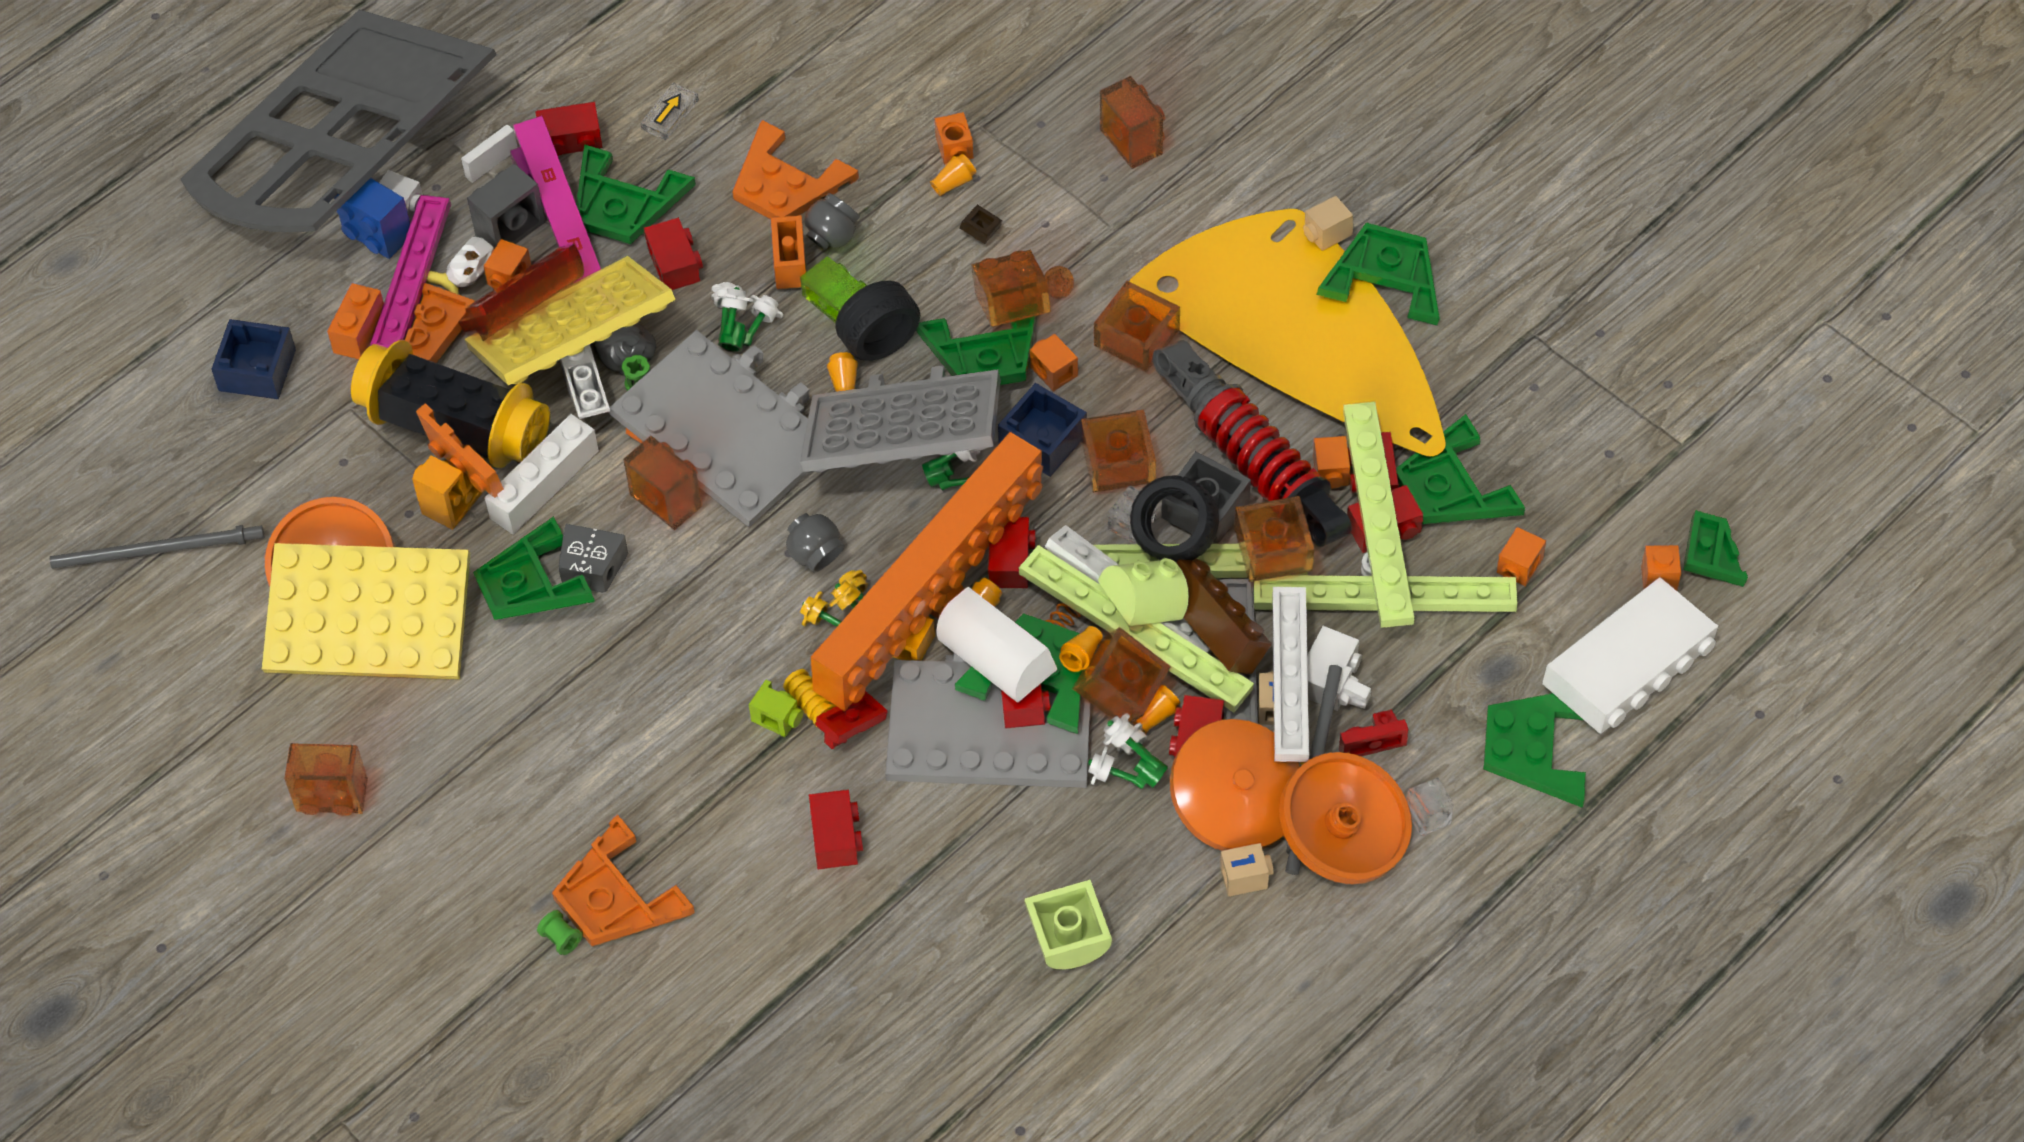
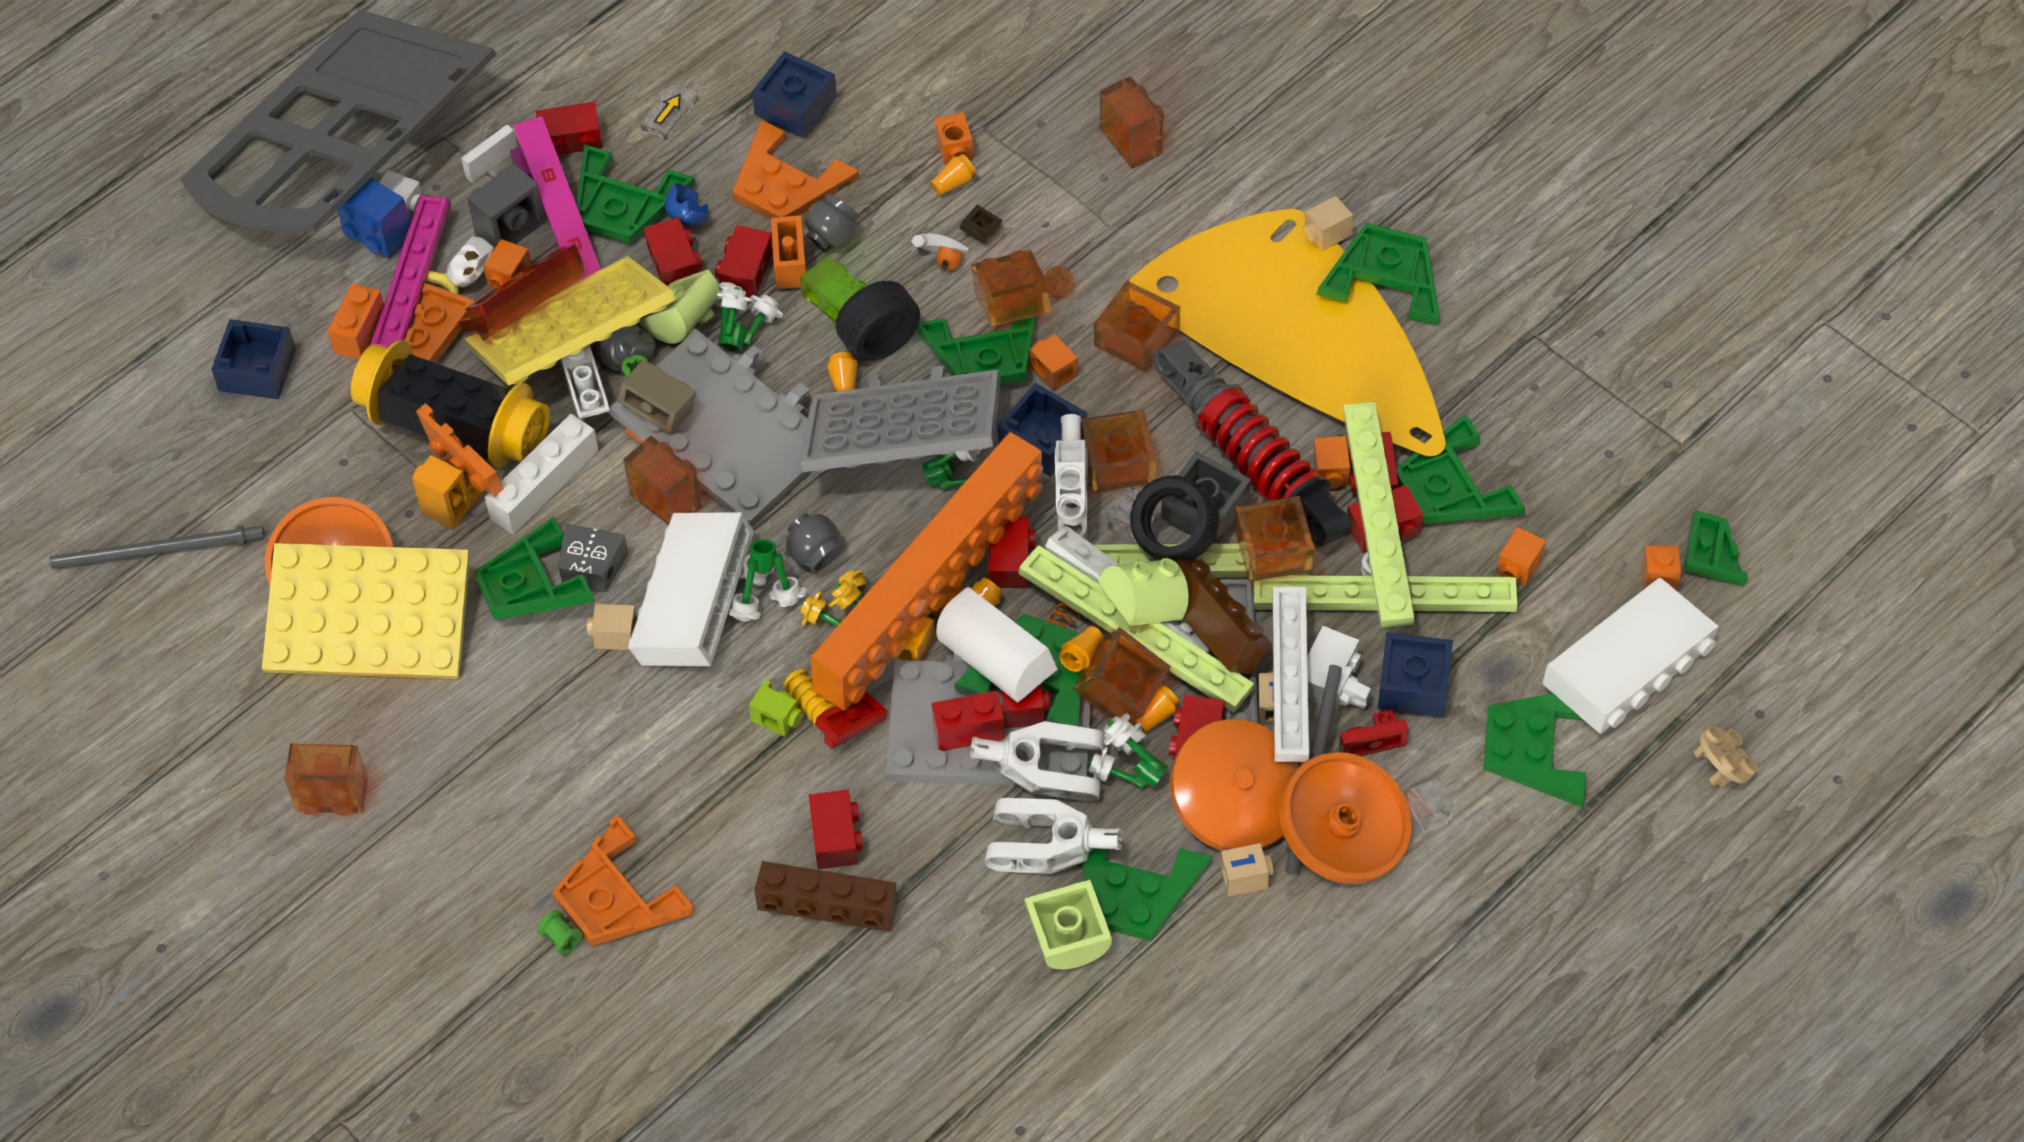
none -> tan brick [587,604,637,650]
none -> dark tan brick [618,359,696,434]
none -> white brick [628,512,754,666]
none -> yellowish green brick [639,269,719,343]
none -> blue hair [665,183,710,228]
none -> red brick [715,225,773,298]
none -> plant [728,539,807,621]
none -> dark blue container [752,51,837,138]
none -> reddish brown brick [754,861,898,932]
none -> white bar [911,233,969,254]
none -> red brick [931,691,1005,751]
none -> orange hinge [936,246,963,271]
none -> white piece [970,721,1105,801]
none -> white piece [985,798,1123,874]
none -> white piece [1055,414,1088,540]
none -> green wing [1083,826,1212,942]
none -> dark blue container [1378,632,1453,717]
none -> tan plate [1694,725,1758,787]

